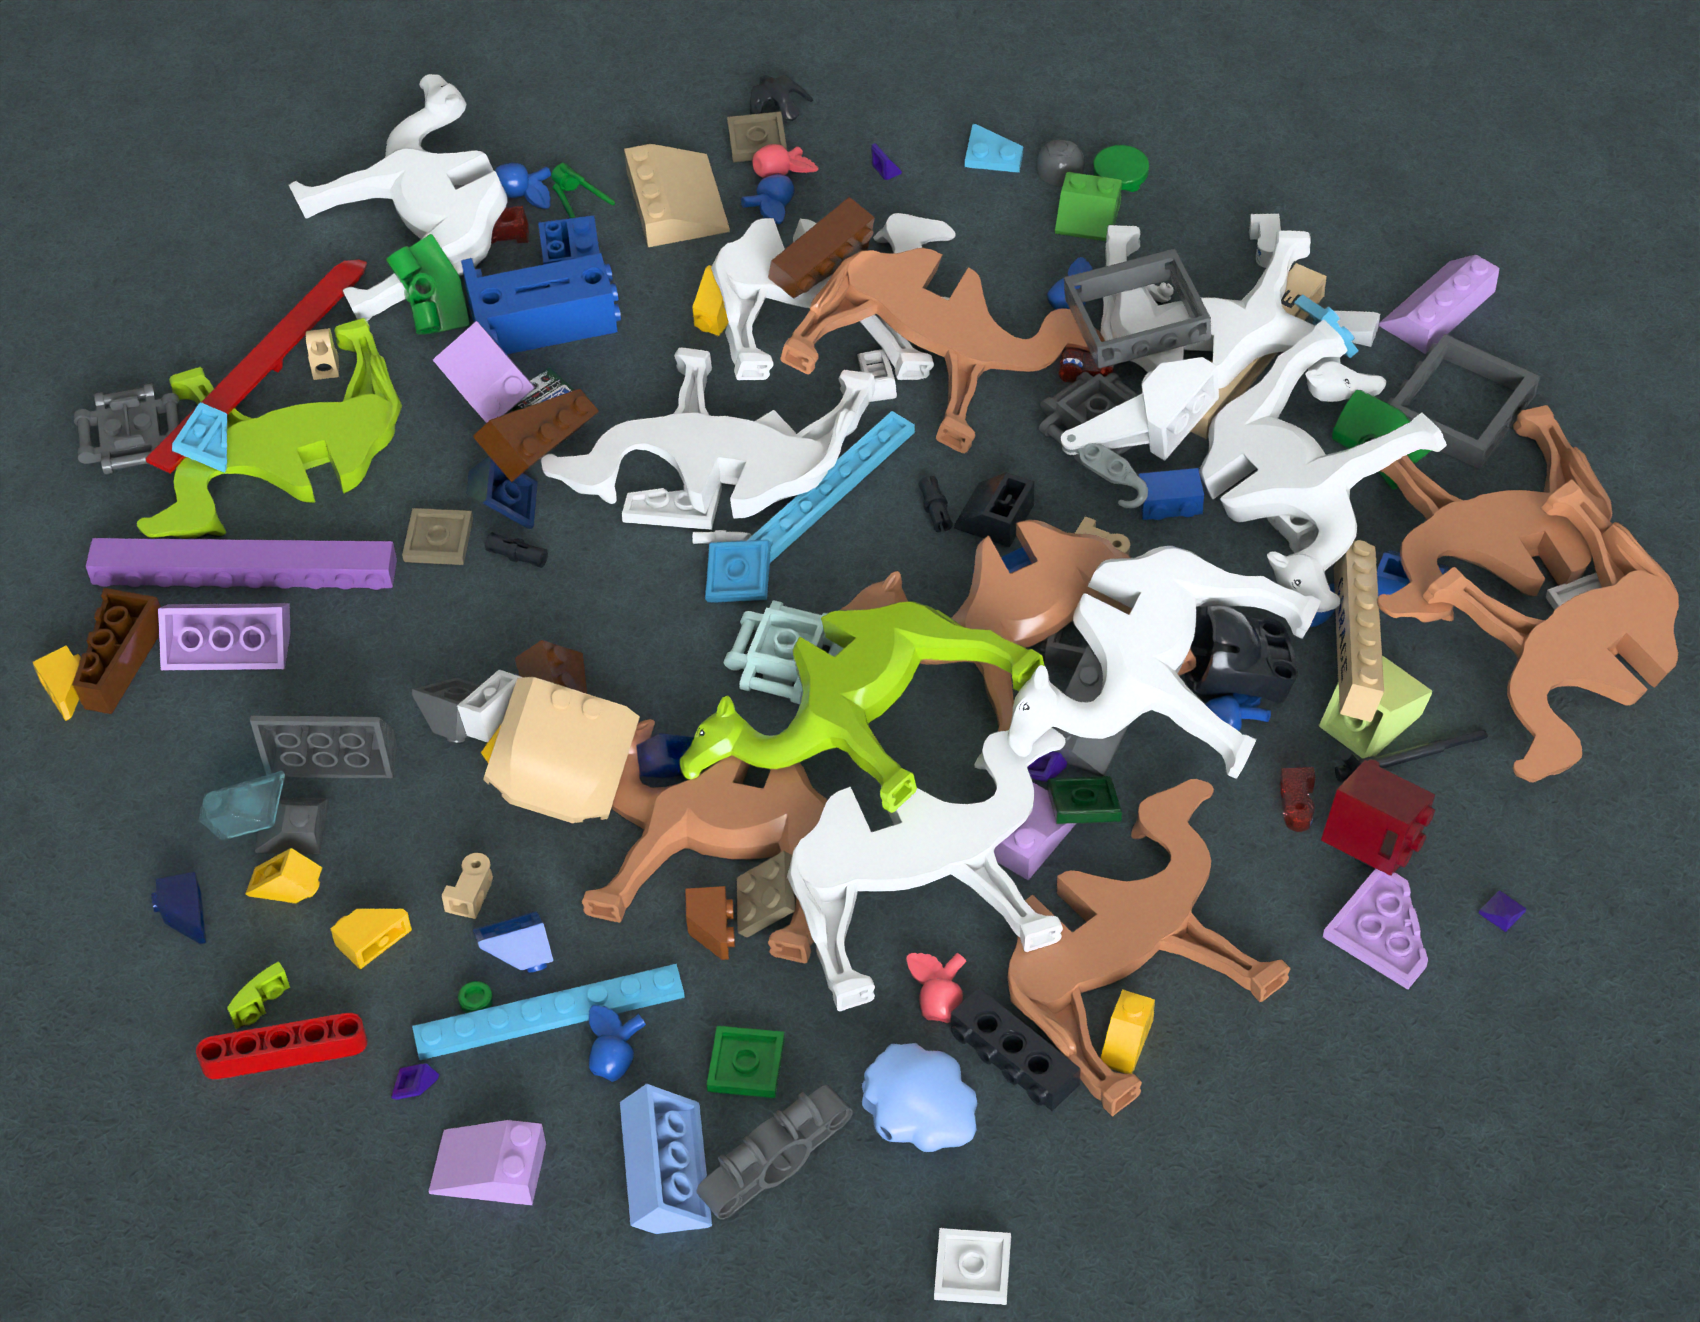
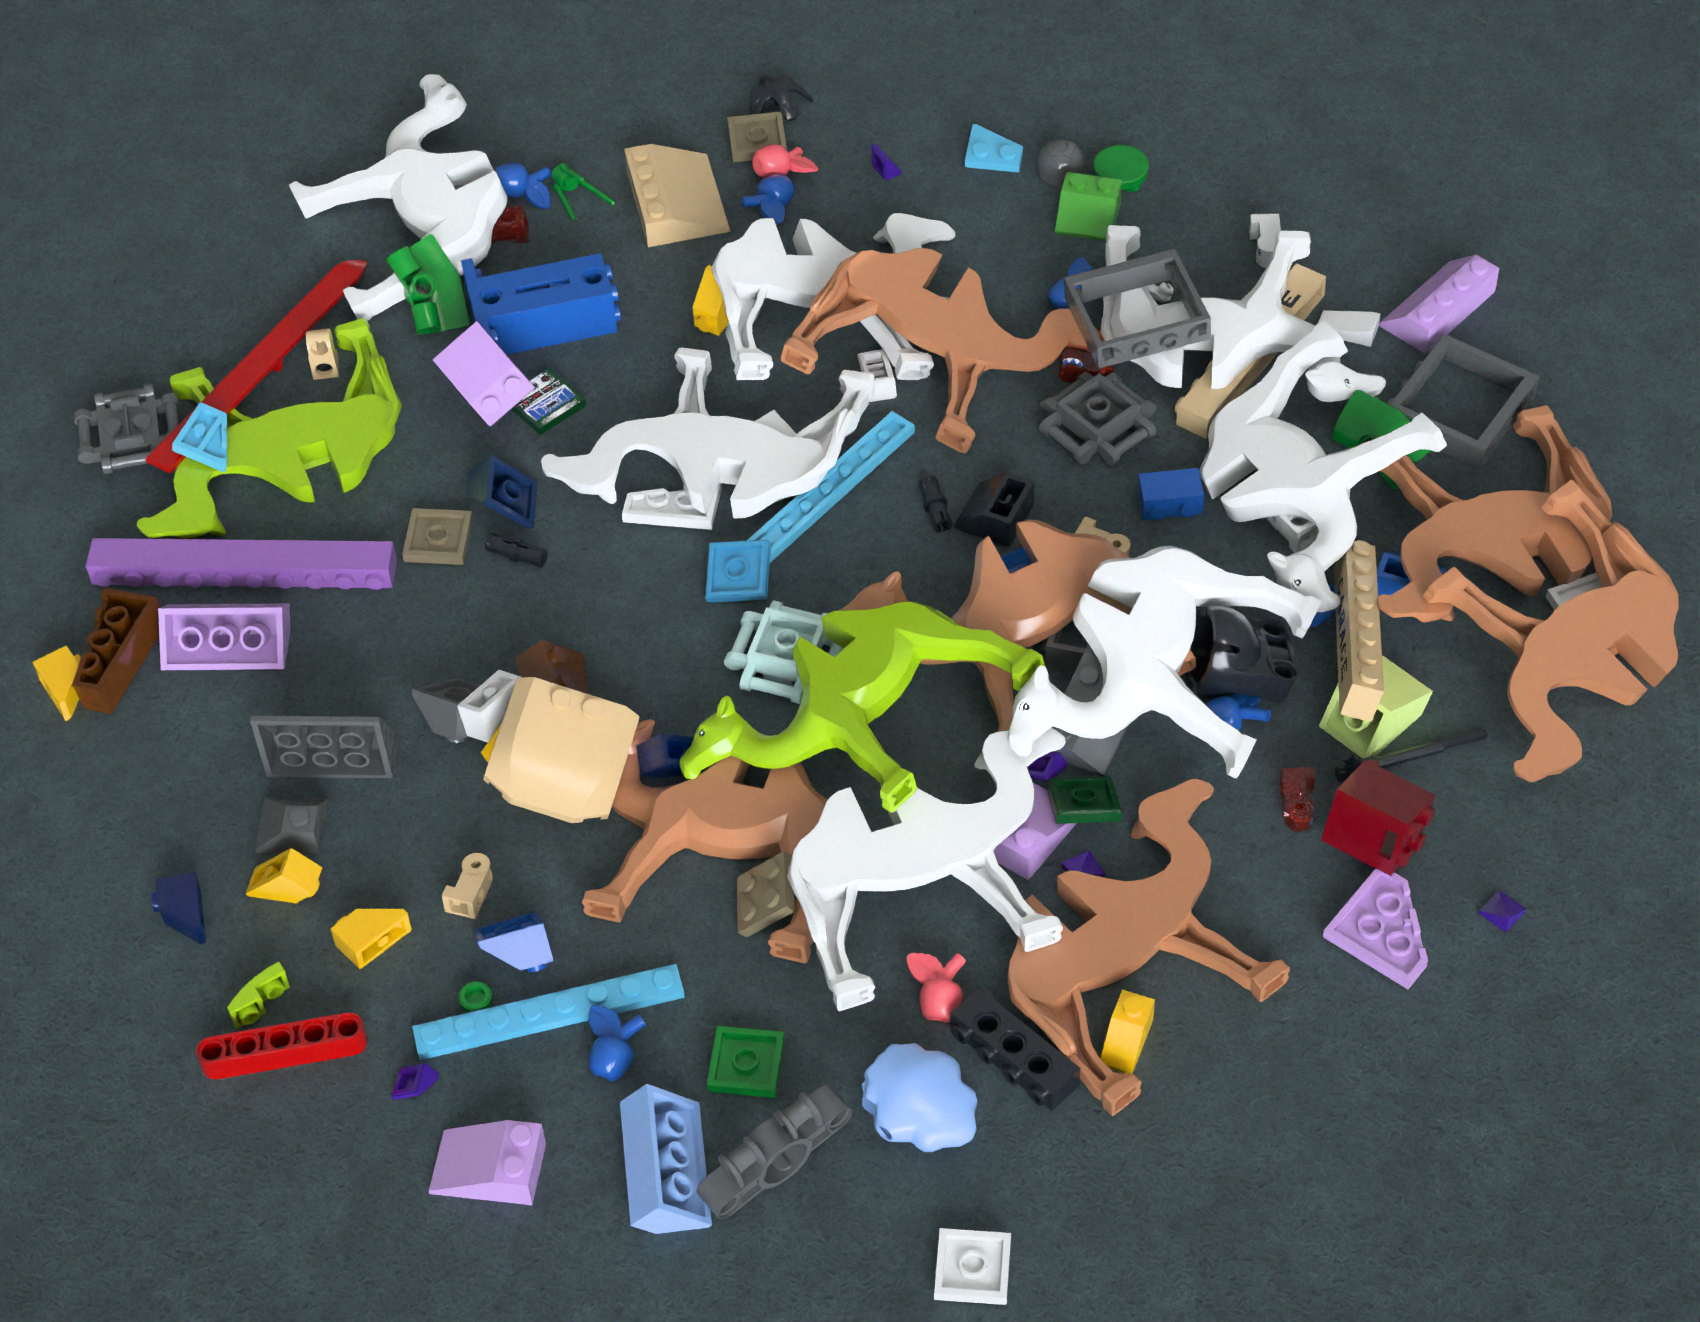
clear light blue slope [198,770,285,840] -> none
reddish brown wedge [473,389,599,482] -> none
blue slope [538,216,599,264] -> none
dark orange slope [685,886,735,960] -> none
white piece [693,530,751,544] -> none
reddish brown wedge [768,197,875,299] -> none
white slope [1061,357,1219,509] -> none
medium azure wing [1294,294,1359,358] -> none
none -> dark purple slope [1061,850,1106,877]

